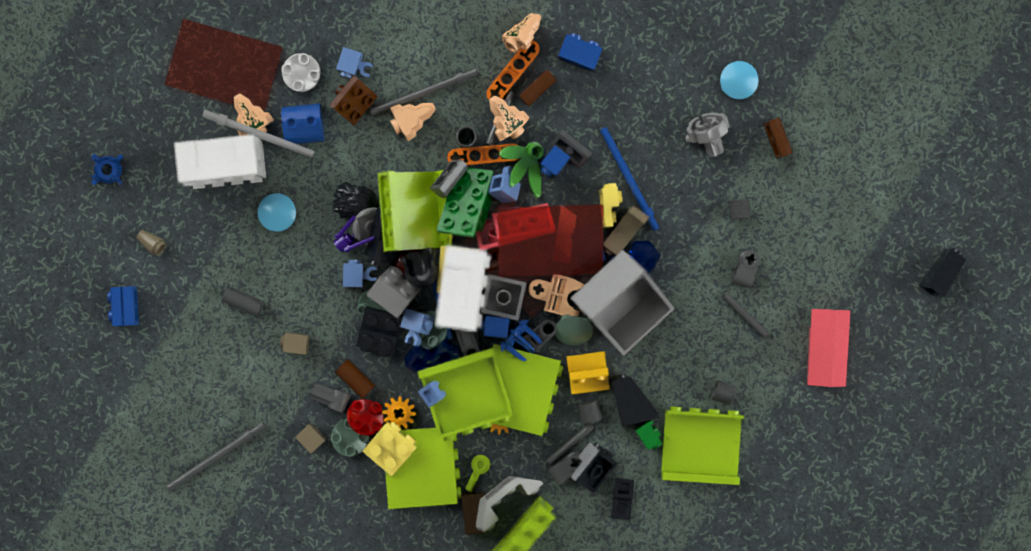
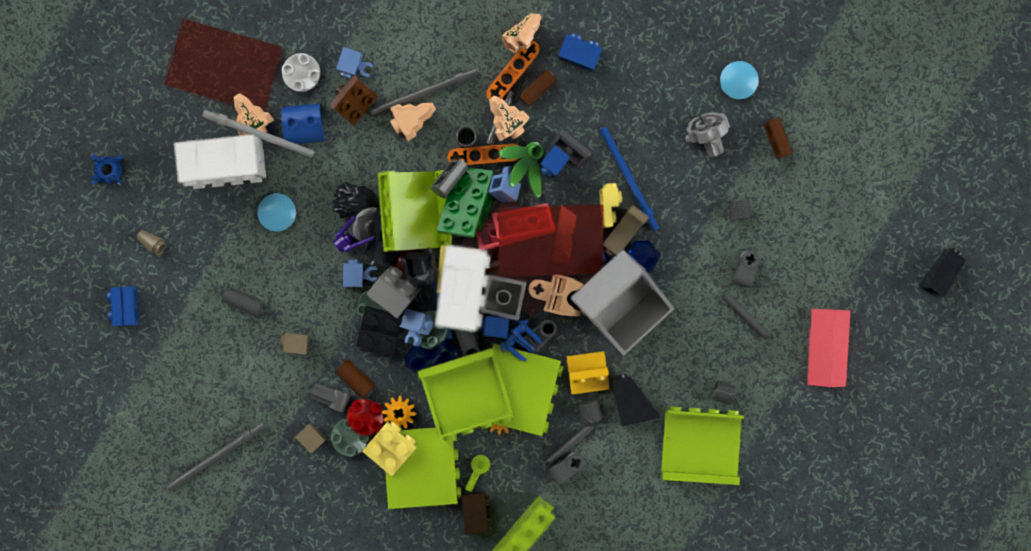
medium blue tile [418,381,446,407] -> none
light grey slope [476,476,543,532] -> none
sand green dish [555,314,593,346] -> none
black plate [571,442,617,493] -> none
black slope [611,478,634,520] -> none
green brick [634,420,662,450] -> none

